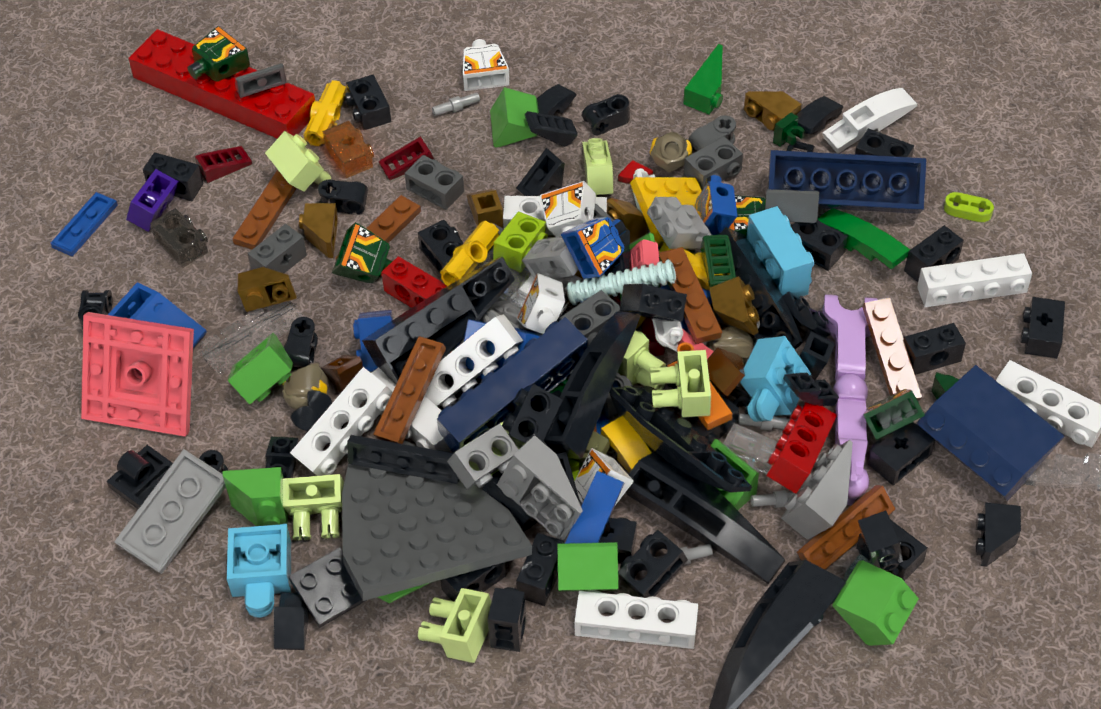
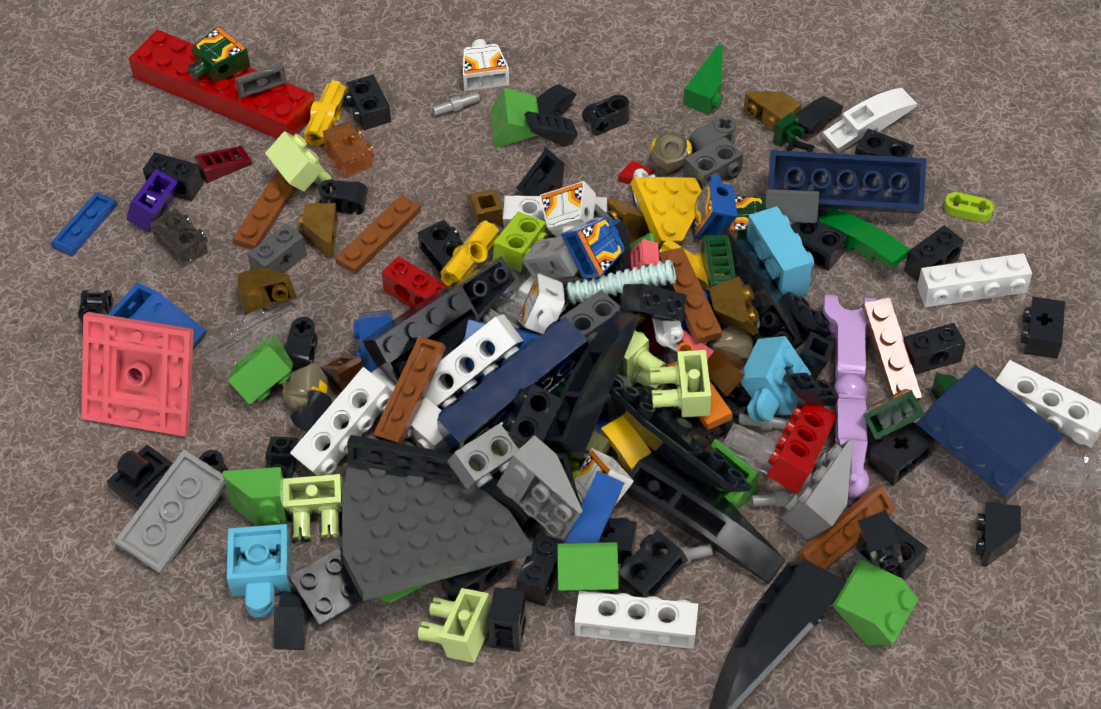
dark green torso [332,222,392,283] -> none
dark red slope [378,136,435,180] -> none
dark grey brick [405,155,464,210] -> none
yellowish green slope [582,138,613,195] -> none
light grey plate [647,197,711,249] -> none

